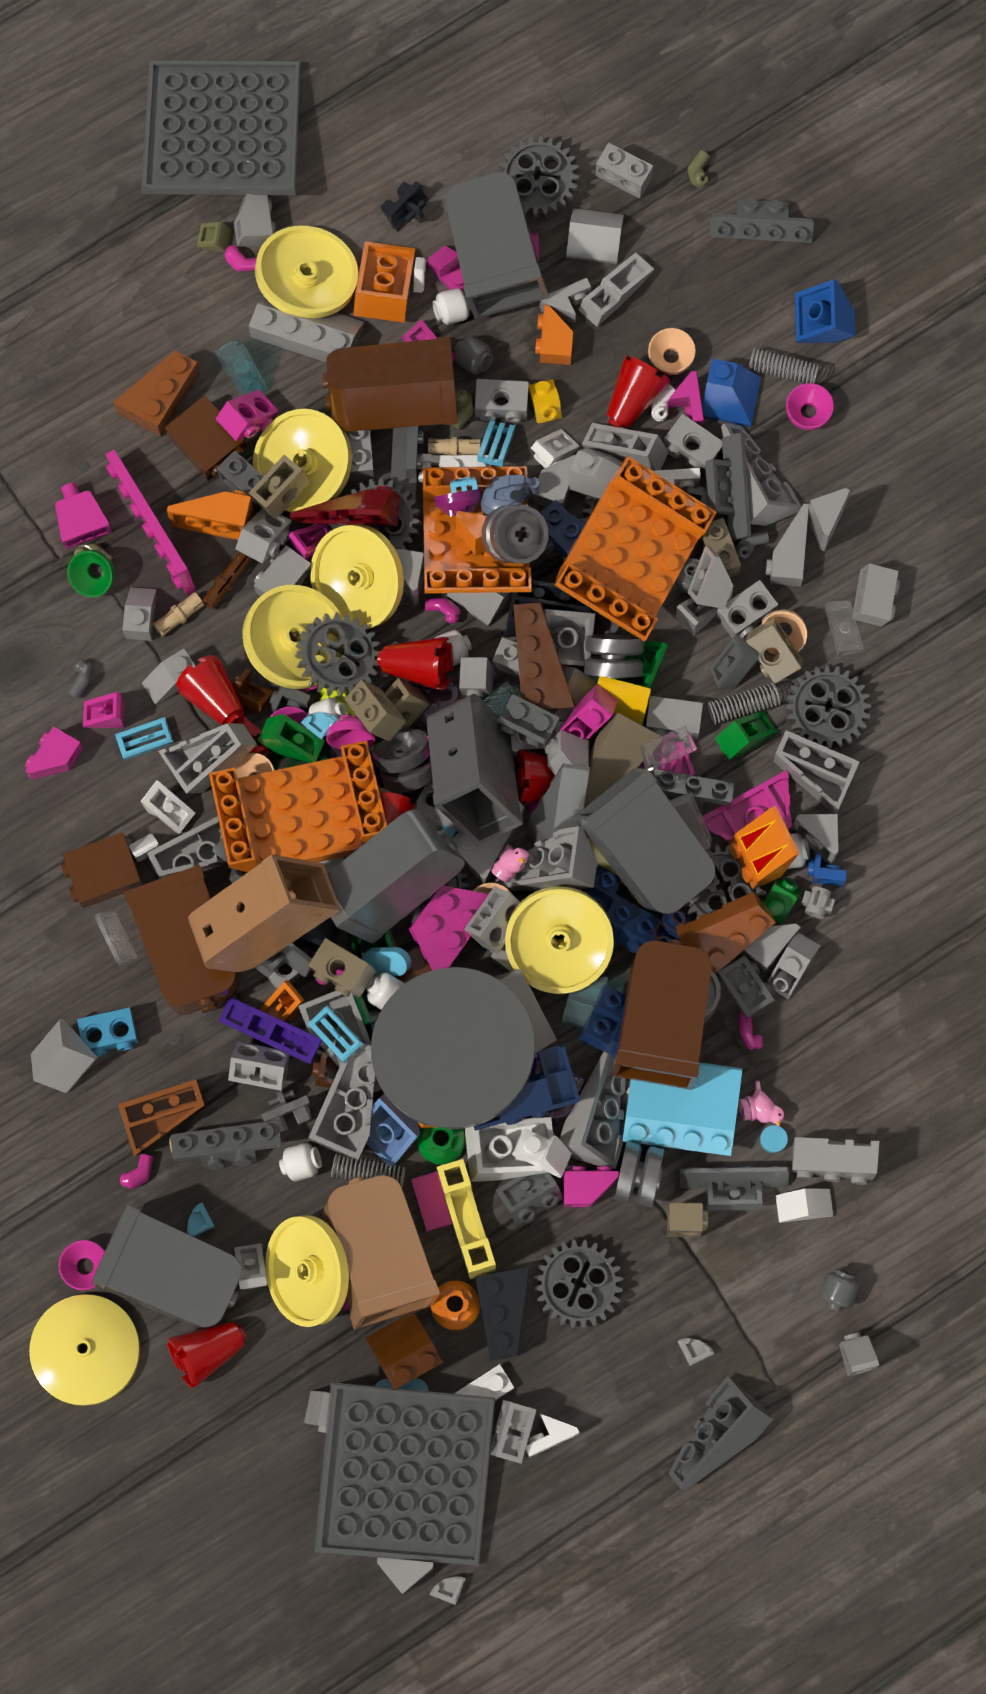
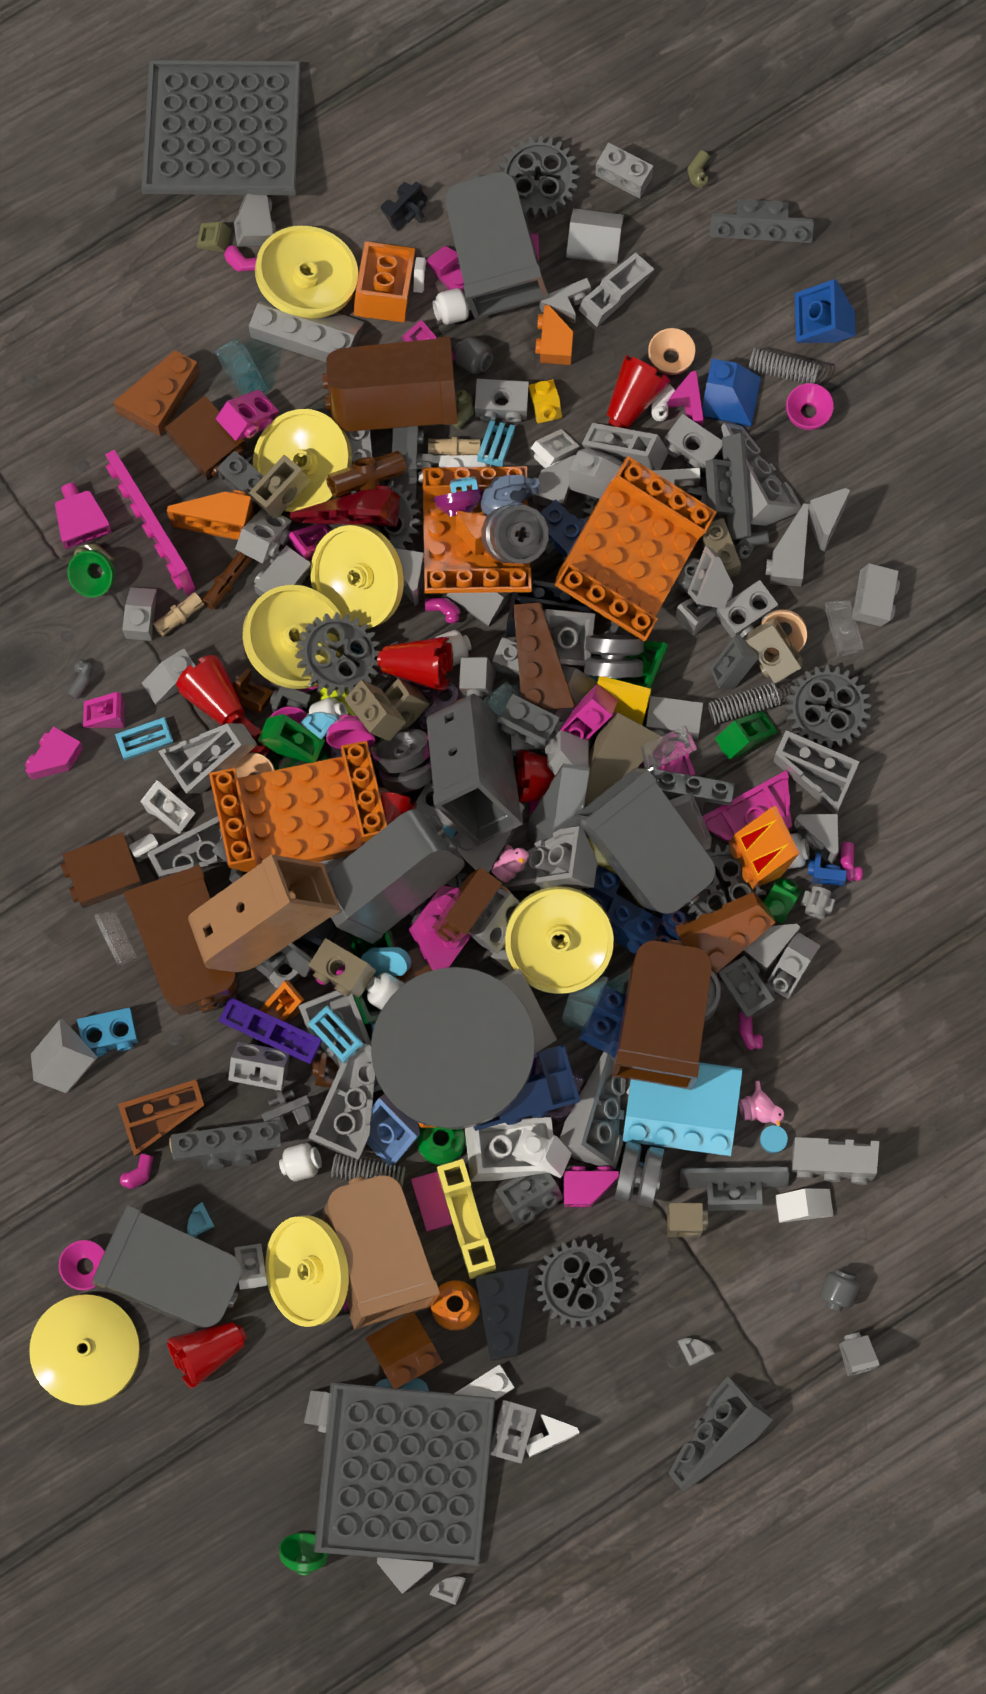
none -> green piece [279,1533,329,1575]
none -> reddish brown piece [326,451,407,497]
none -> reddish brown brick [432,867,502,943]
none -> dark pink arm [840,842,863,882]

